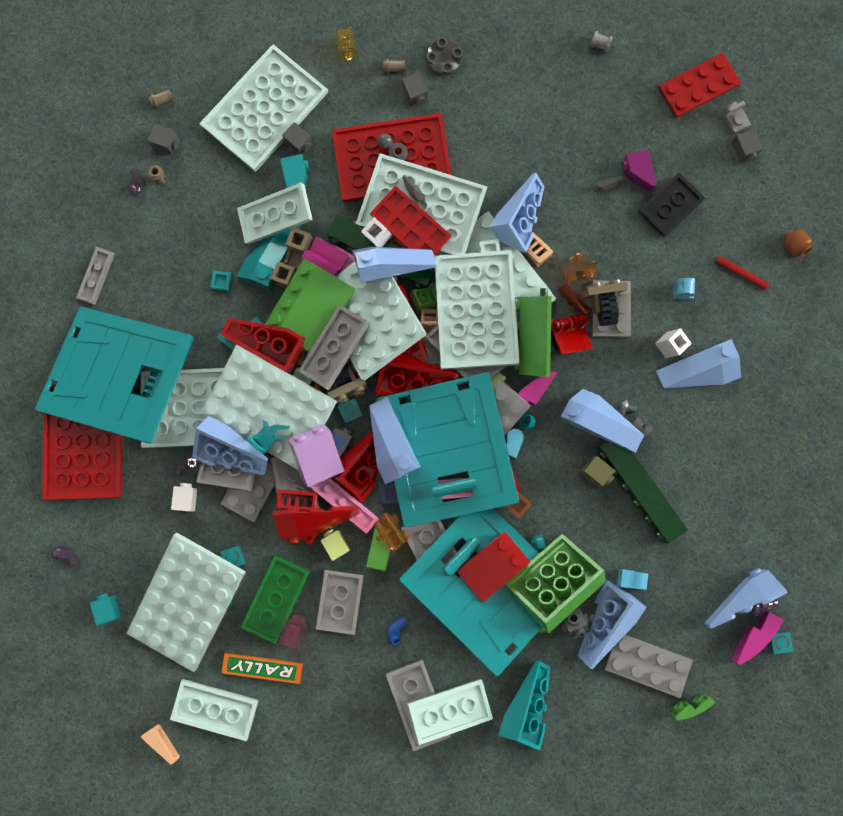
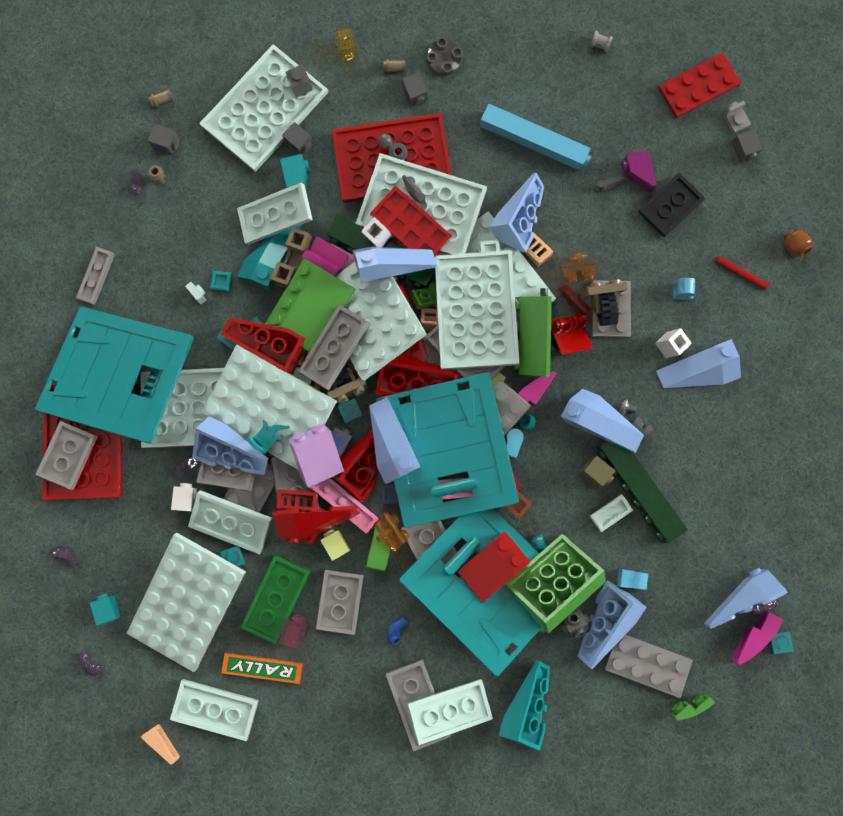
none -> light grey plate [35,421,98,490]
none -> clear purple arm [78,651,103,676]
none -> light aqua plate [185,282,207,304]
none -> light aqua plate [188,490,272,554]
none -> dark grey brick [285,64,313,98]
none -> medium azure brick [480,104,591,171]
none -> light aqua plate [590,494,633,532]

